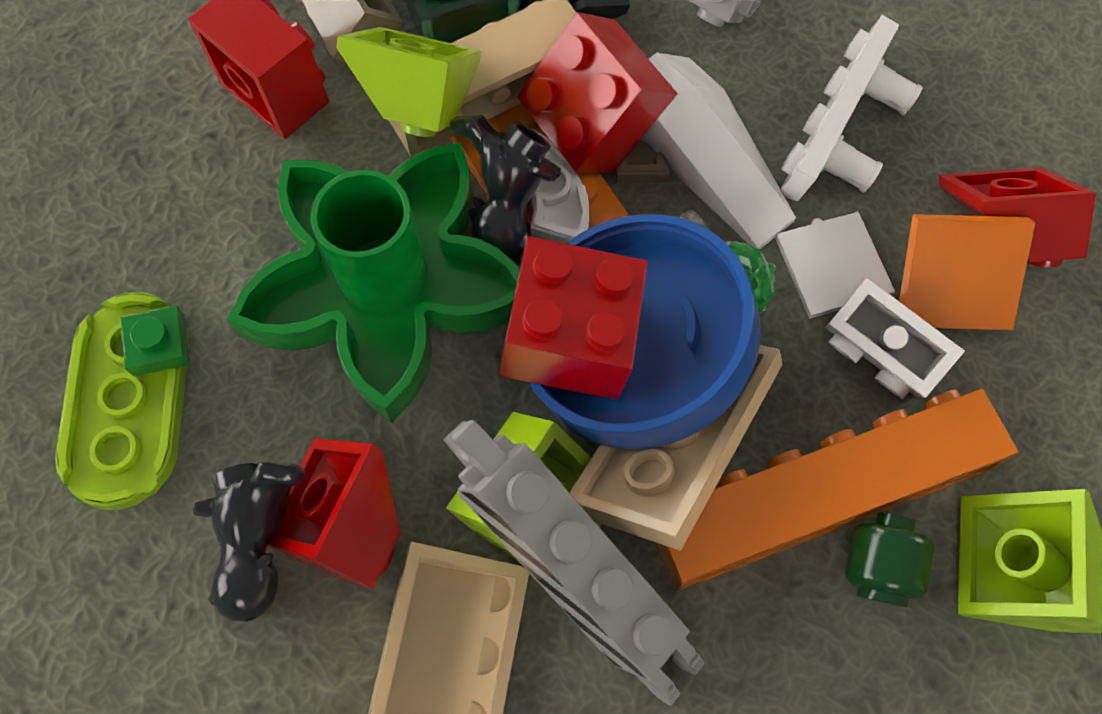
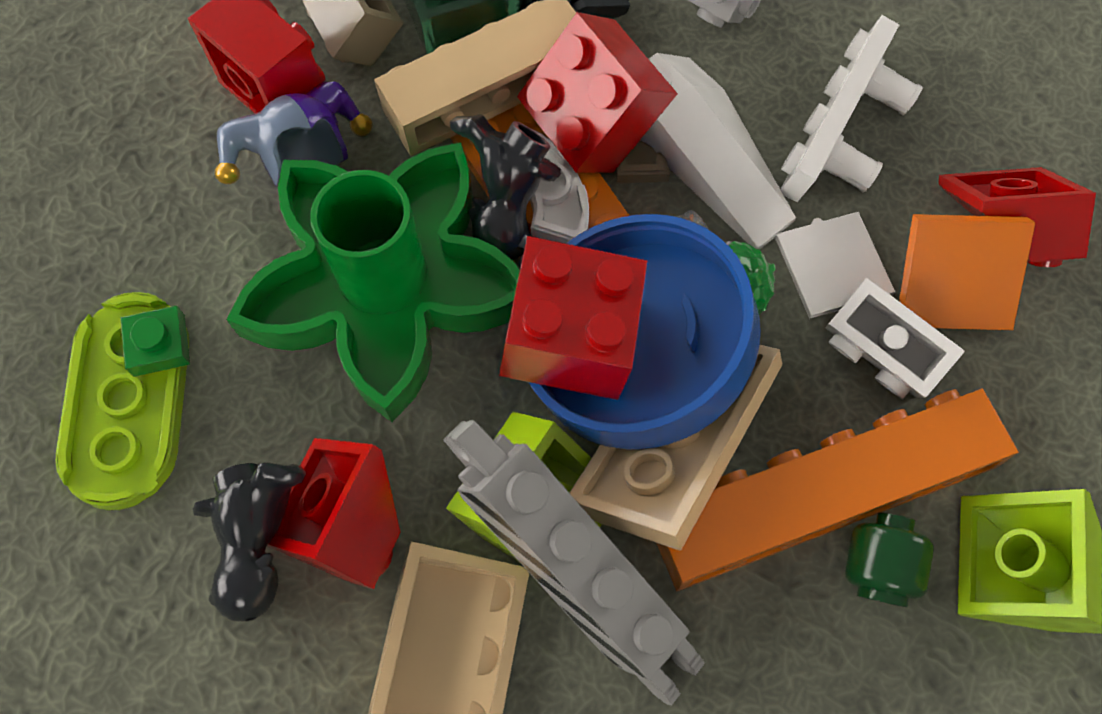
lime slope [336,27,481,137] -> none
none -> sand blue piece [215,81,373,187]

